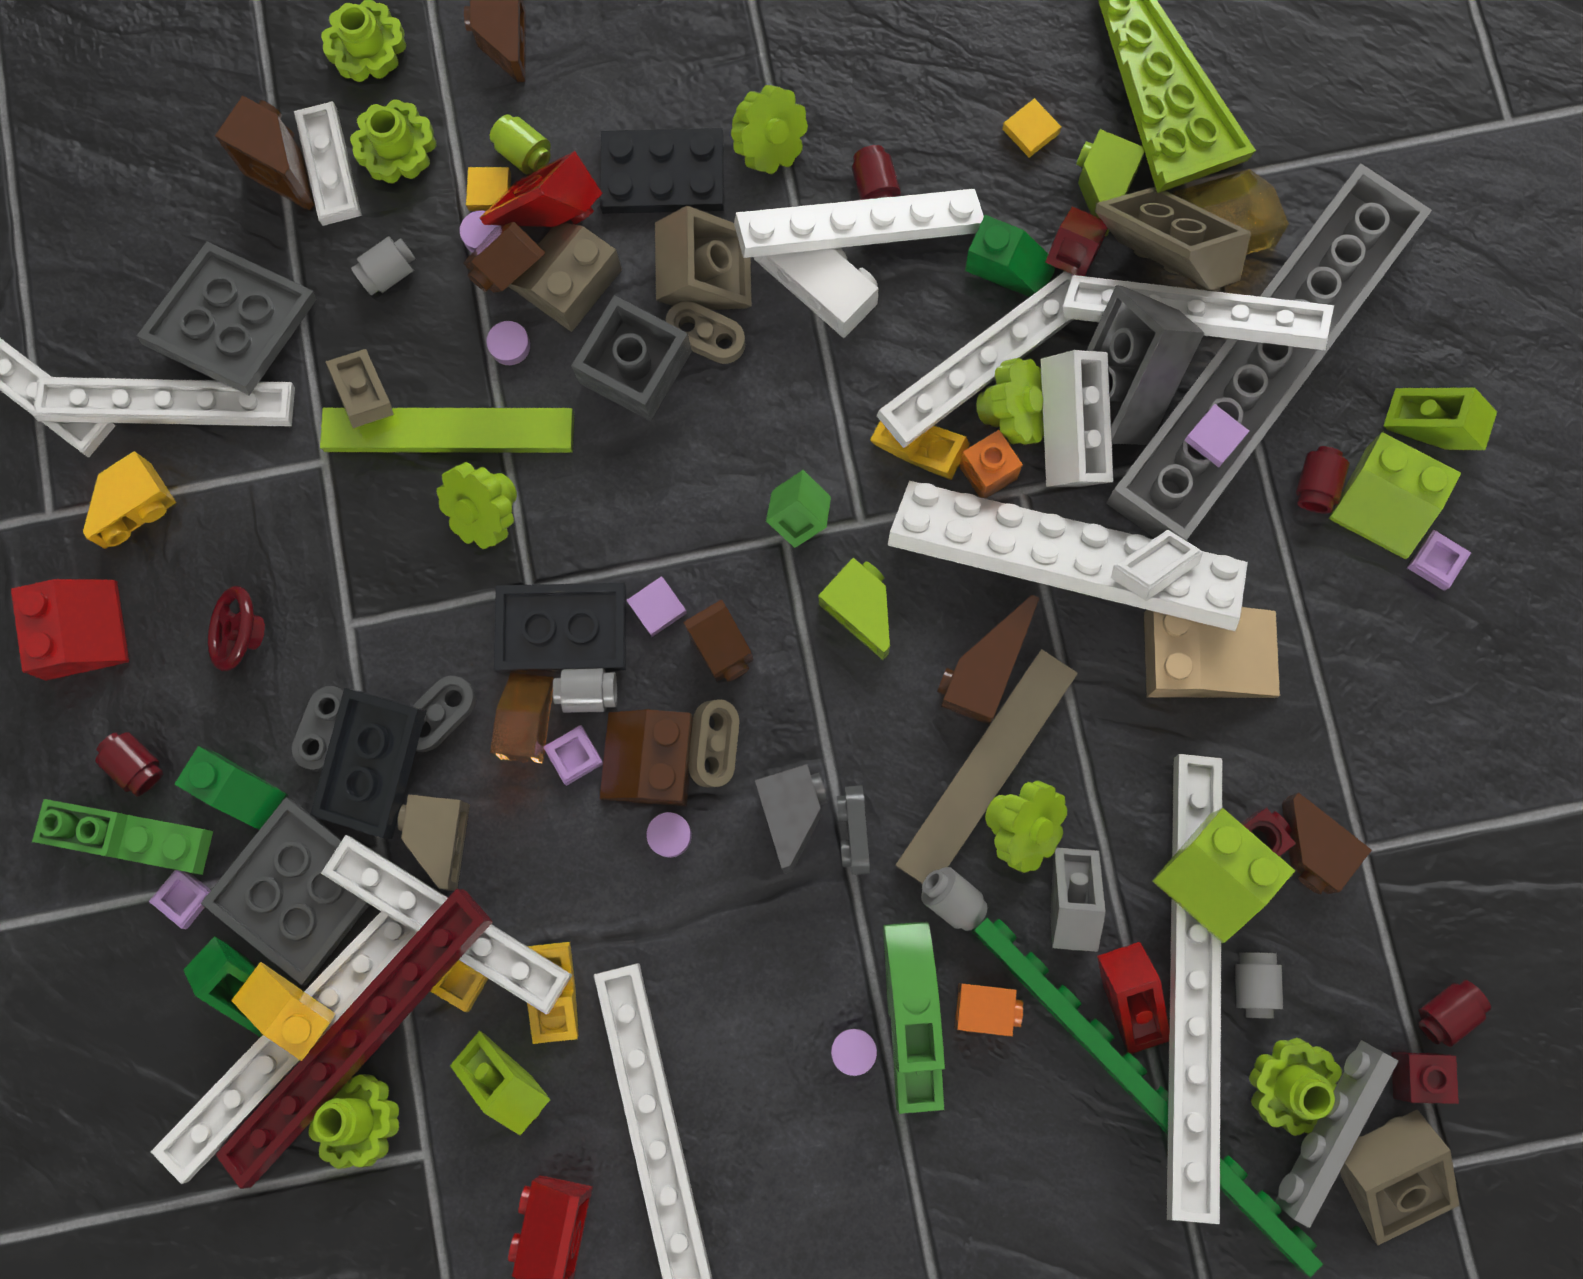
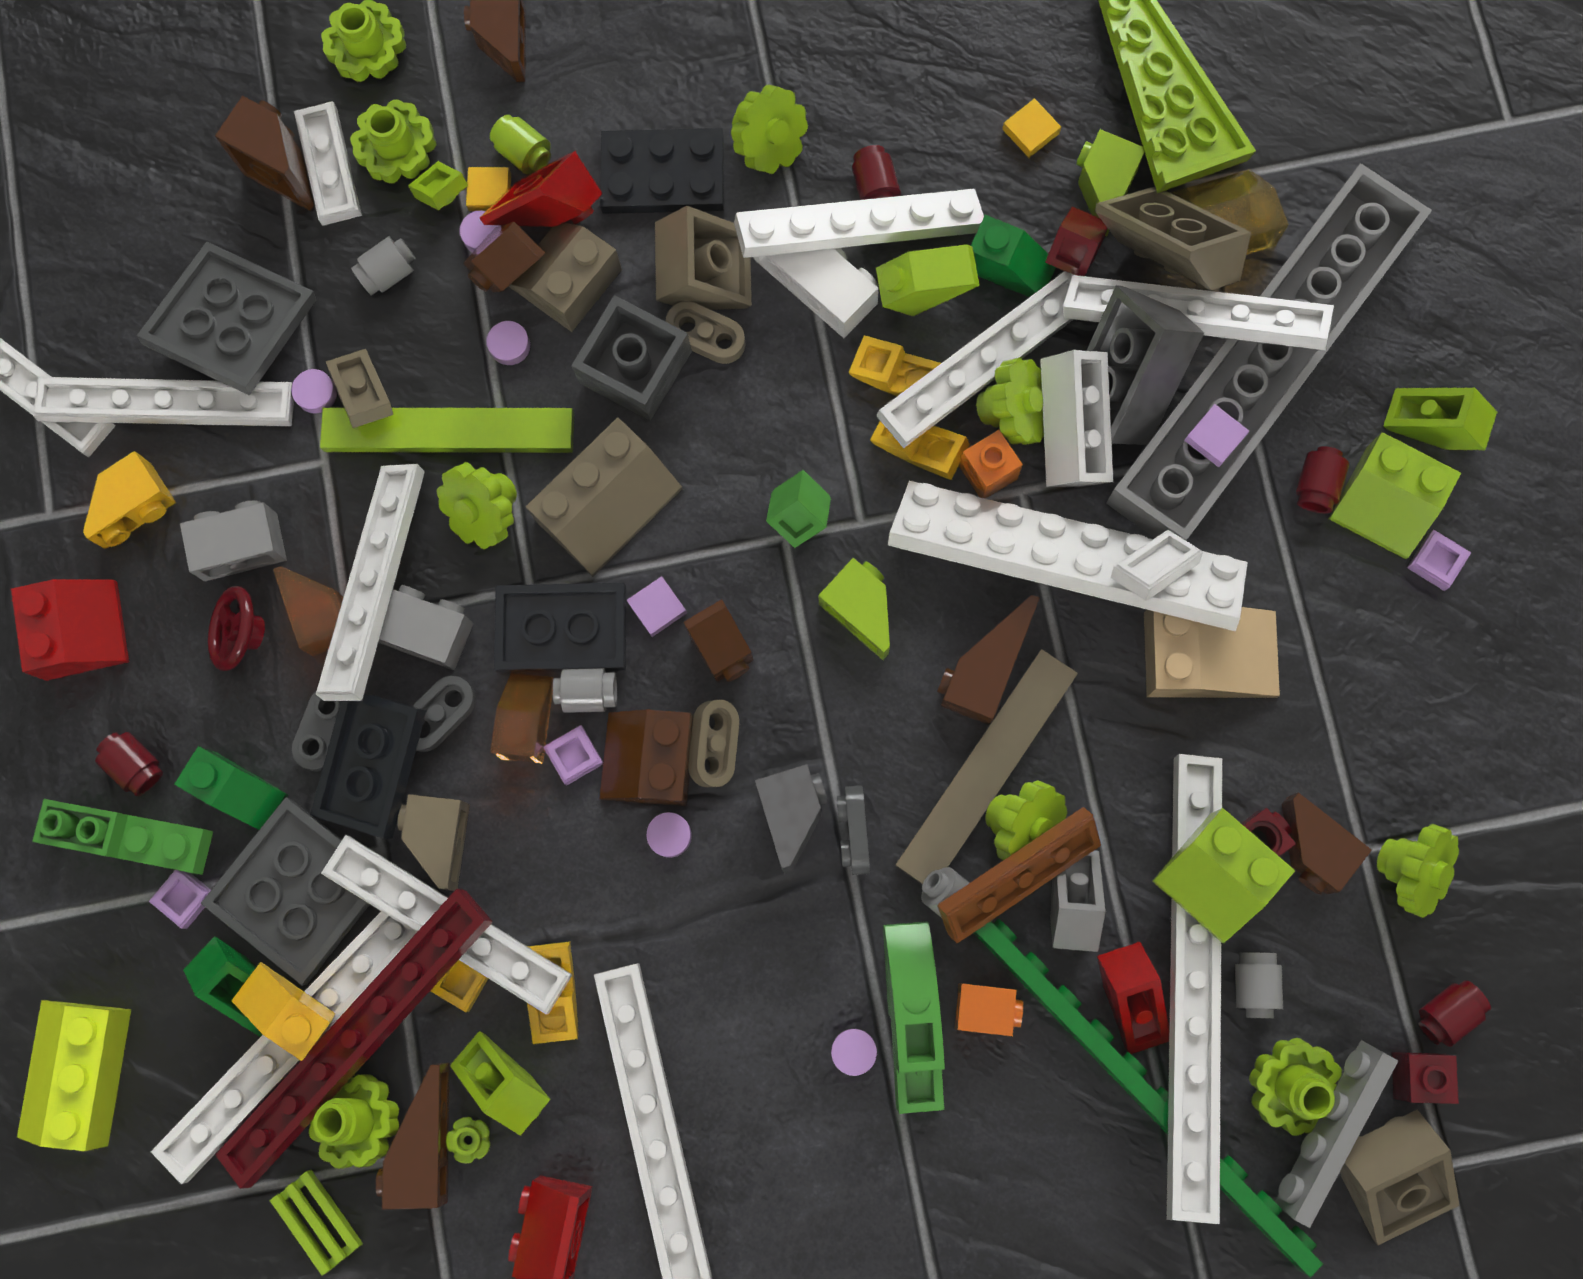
none -> neon yellow slope [17,1000,131,1151]
none -> light grey brick [180,501,287,581]
none -> lime tile [270,1170,363,1276]
none -> clear orange slope [273,566,344,656]
none -> lavender tile [291,369,337,414]
none -> white tile [316,464,425,701]
none -> reddish brown slope [376,1063,450,1210]
none -> light grey brick [378,585,474,671]
none -> lime plate [408,161,468,211]
none -> lime plate [446,1117,490,1164]
none -> dark tan slope [525,417,683,577]
none -> yellow slope [849,335,941,396]
none -> lime slope [876,244,980,316]
none -> dark orange tile [937,807,1101,943]
none -> lime plant [1377,824,1459,918]

